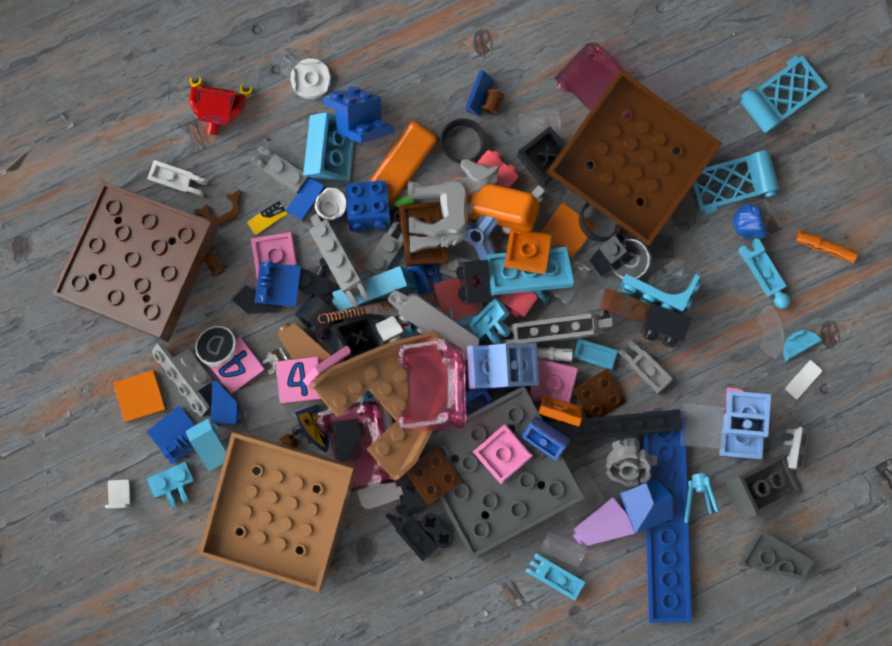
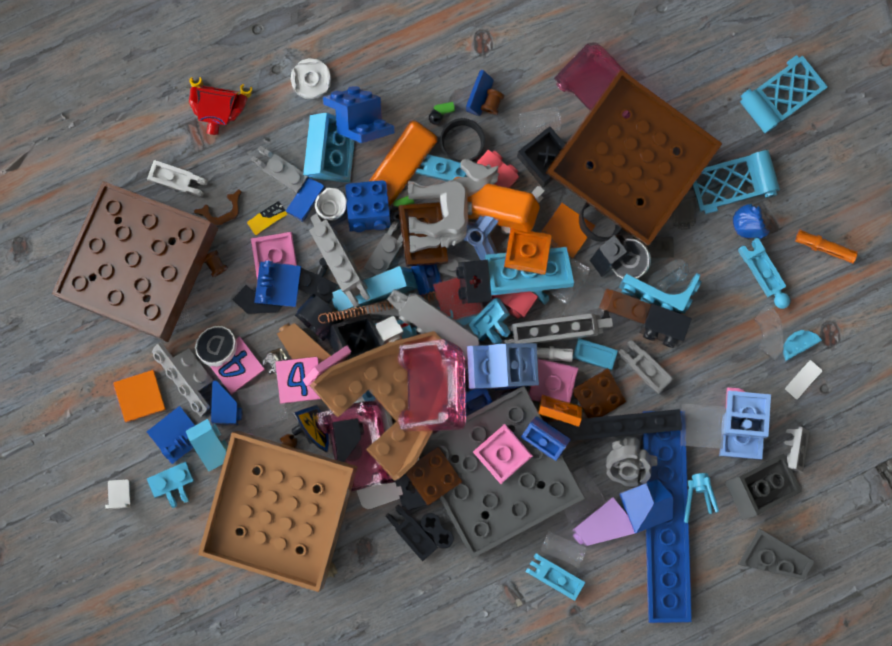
none -> medium azure hinge [415,154,467,181]
none -> arm [429,102,455,125]

